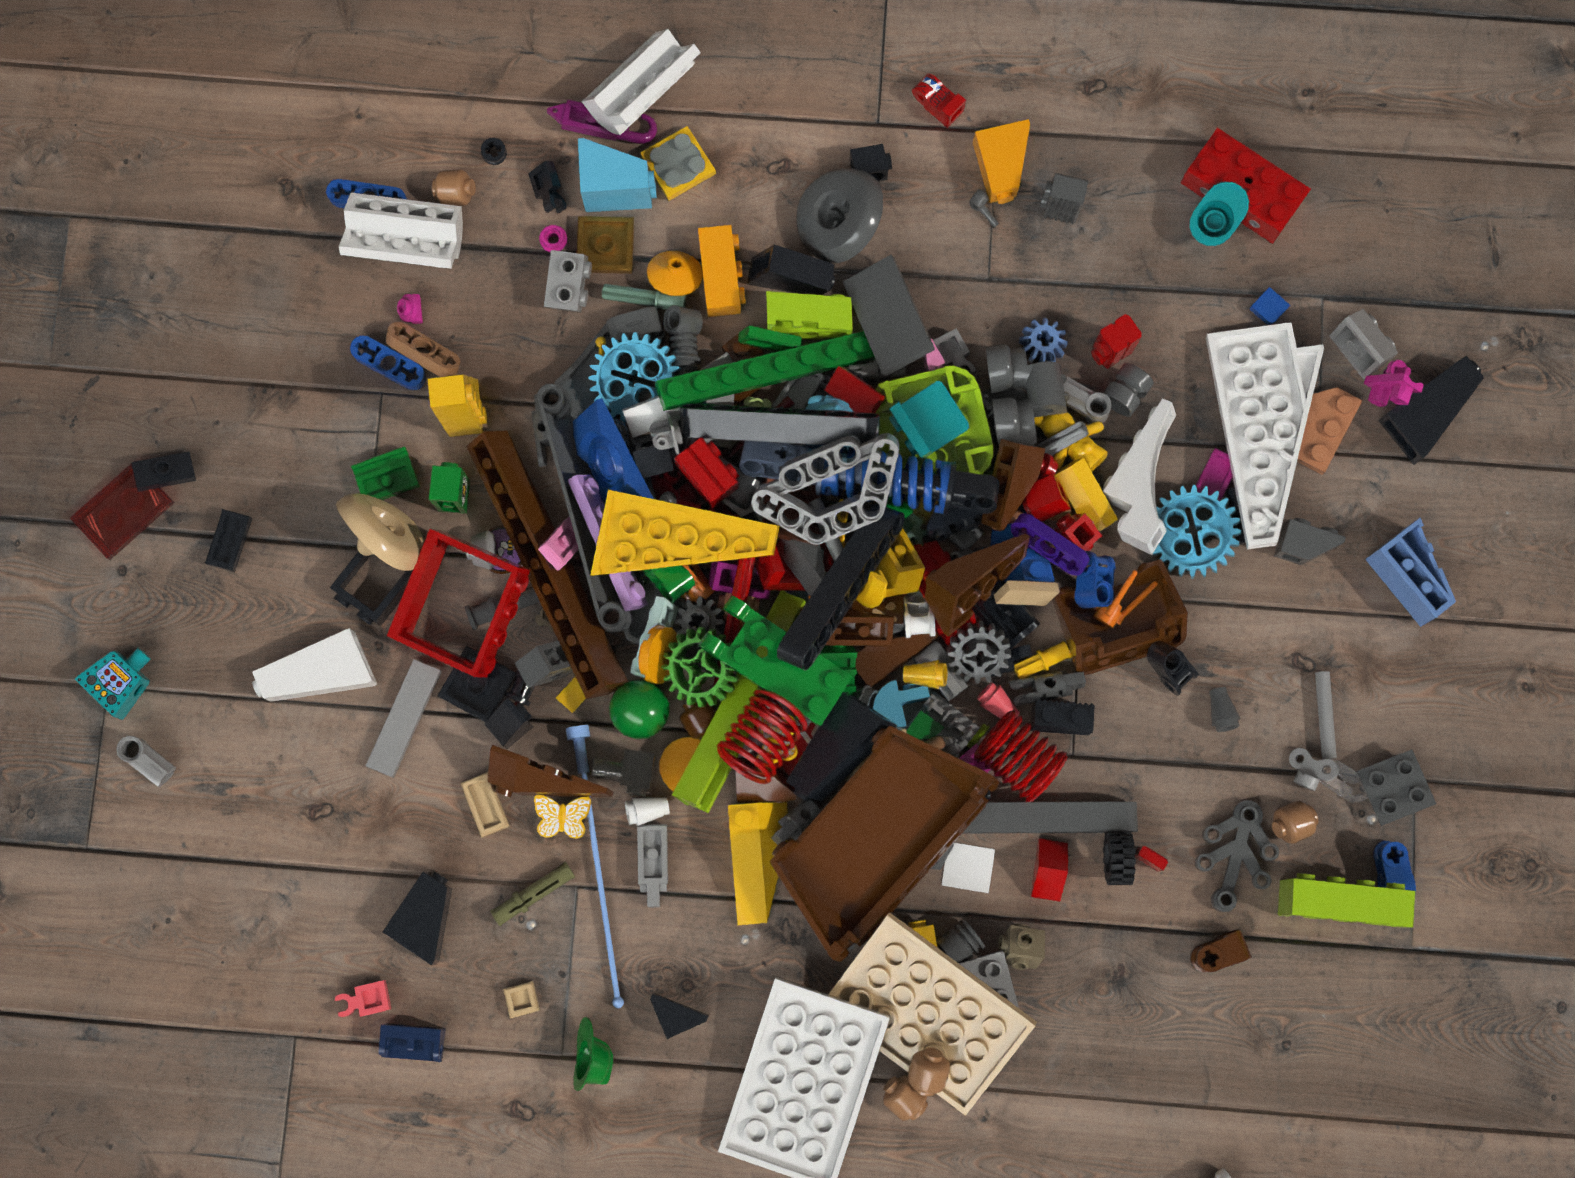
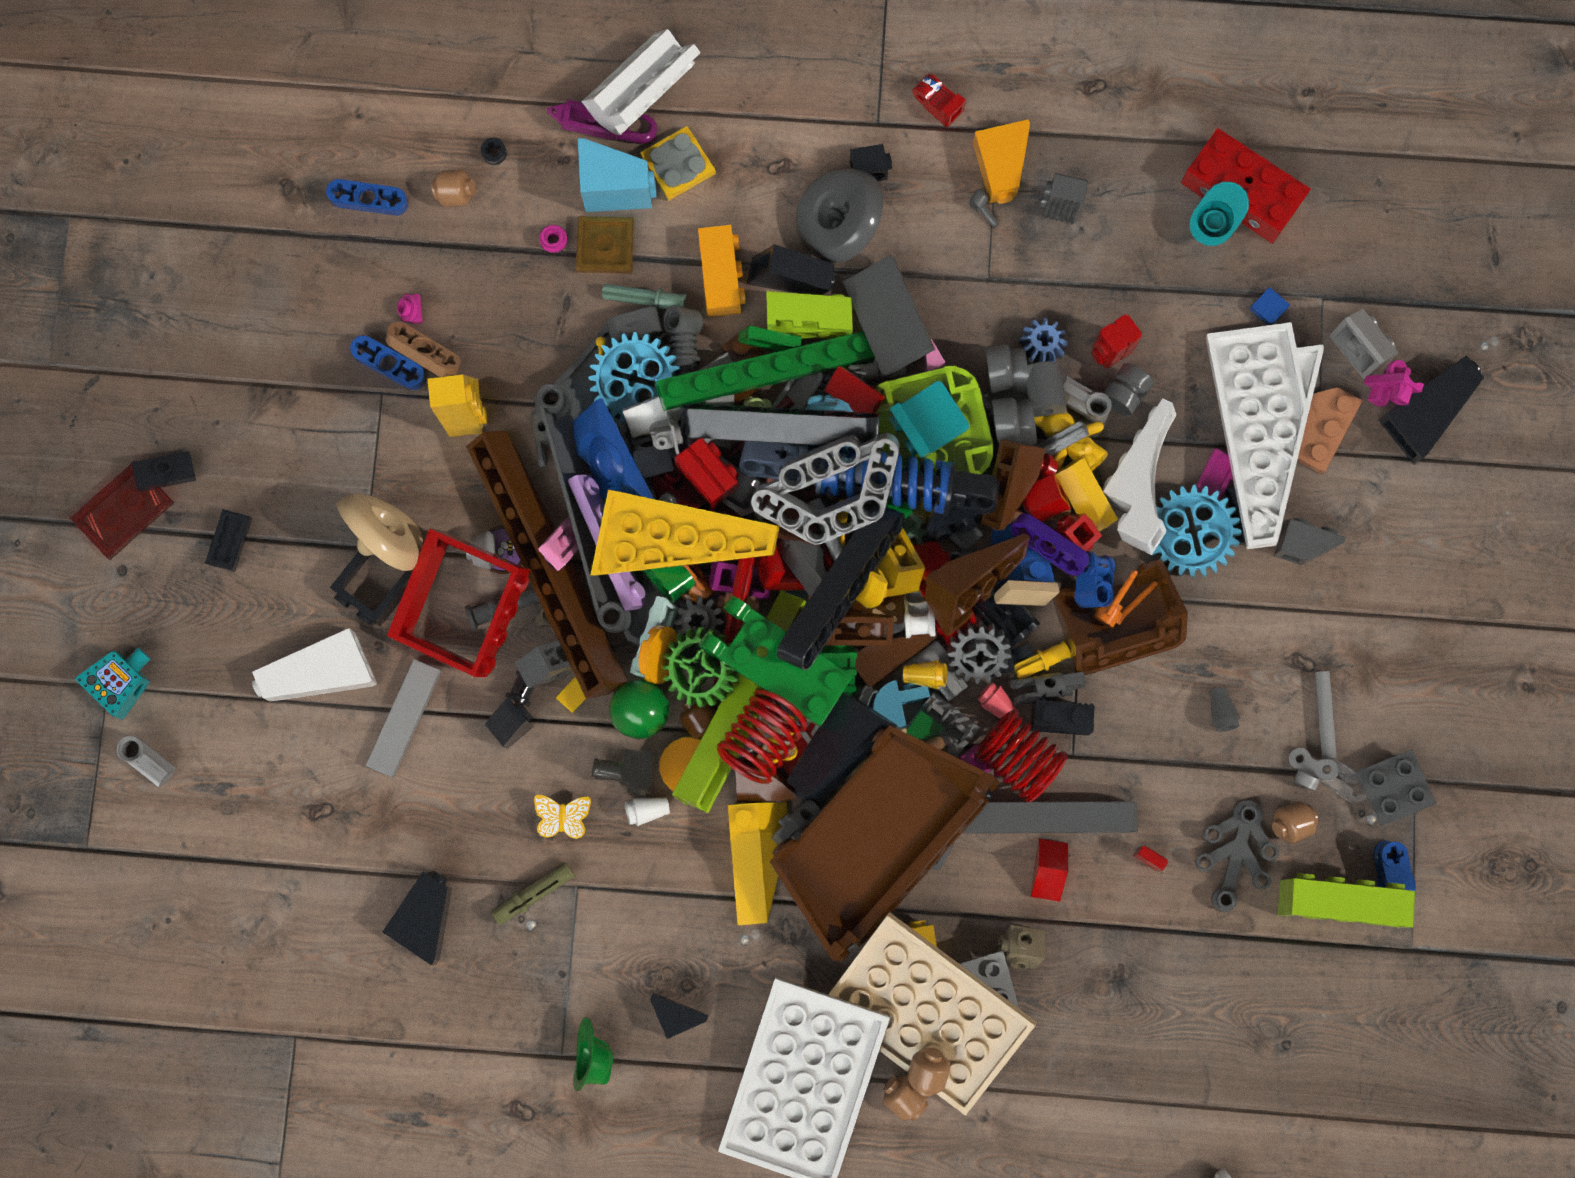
coral plate [335,980,391,1017] -> none
white brick [339,193,463,269] -> none
green plate [351,446,420,500] -> none
dark blue hinge [379,1023,446,1062] -> none
green brick [429,462,470,514] -> none
black tile [437,646,516,723] -> none
tan tile [460,772,510,838] -> none
reddish brown wedge [488,745,614,798] -> none
tan tile [503,981,540,1018] -> none
black plate [528,161,567,214] -> none
light grey brick [544,250,592,313] -> none
light blue piece [566,725,624,1008] -> none
light grey hinge [637,824,668,908] -> none
light orange dish [647,251,703,296] -> none
light grey plate [933,328,977,375] -> none
dark grey piece [936,919,985,963] -> none
white sticker [942,843,995,893] -> none
lime leg [966,724,990,748] -> none
black tyre [1103,831,1136,885] -> none
black piece [1147,641,1199,696] -> none
reddish brown piece [1190,929,1252,972] -> none
medium blue wedge [1365,518,1456,627] -> none

